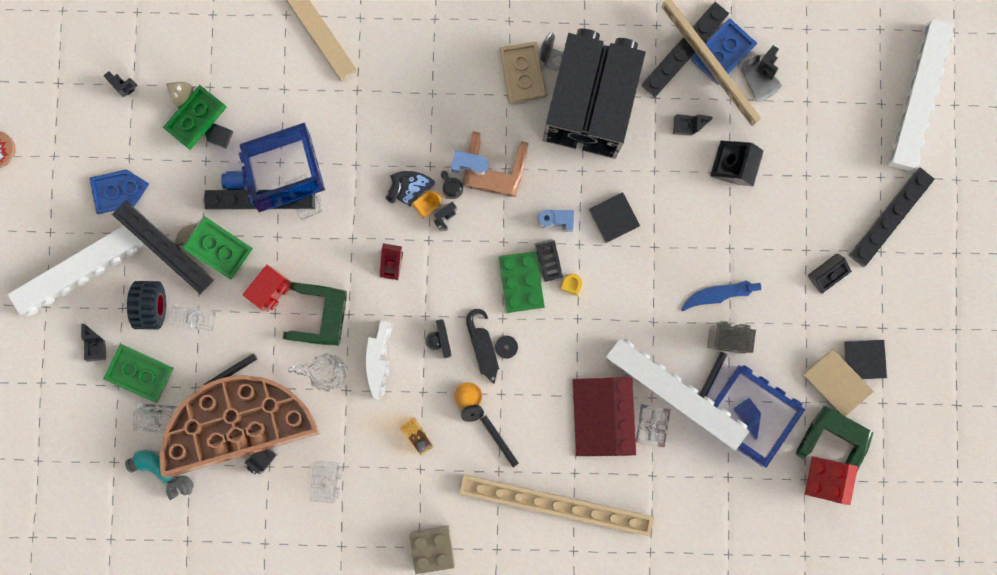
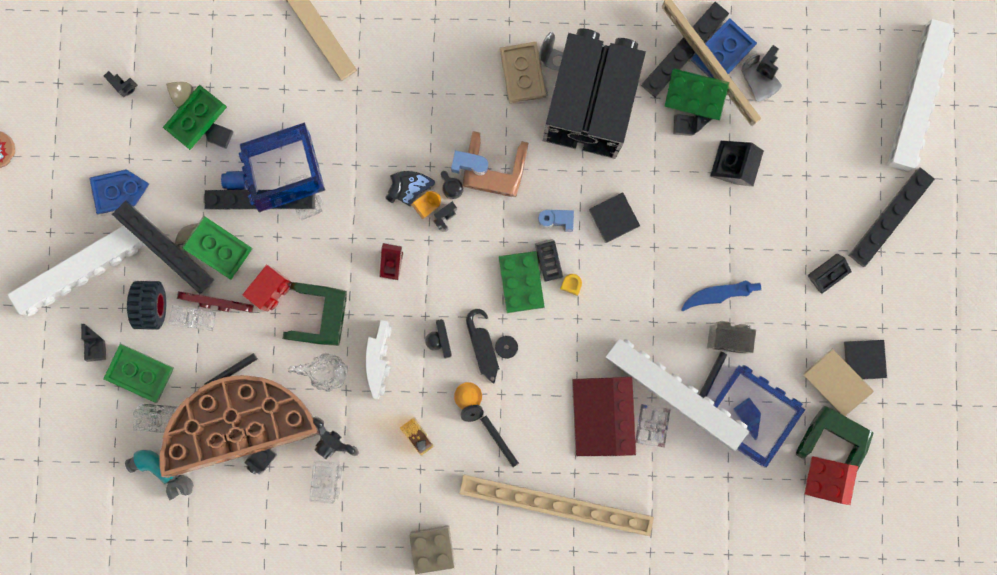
none -> dark red plate [177,291,254,313]
none -> black piece [313,416,359,459]
none -> green plate [664,69,730,120]

